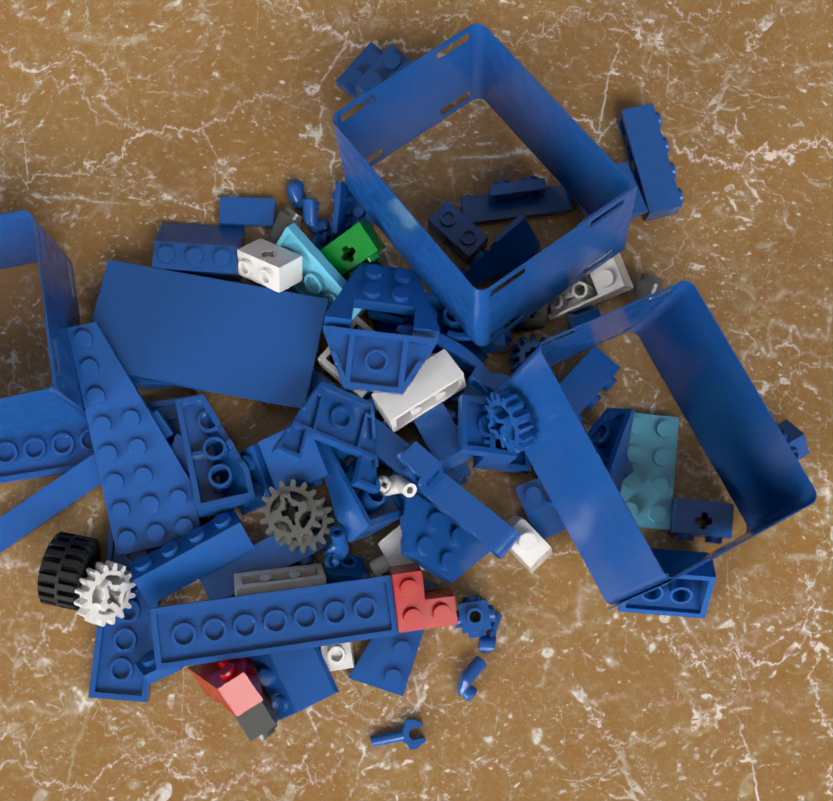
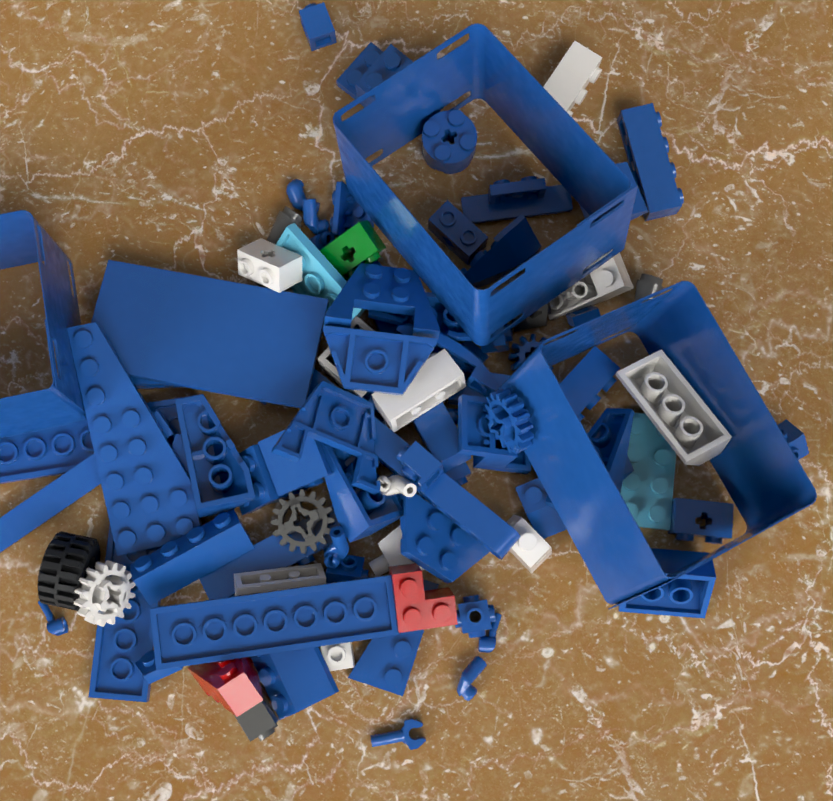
blue slope [152,222,245,282] -> none
blue tile [219,197,276,228] -> none
dark grey gear [258,479,325,545] -> none
none -> blue hand [38,601,69,636]
none -> blue brick [299,2,337,51]
none -> blue brick [422,109,477,174]
none -> white brick [544,41,602,117]
none -> white slope [615,349,732,466]

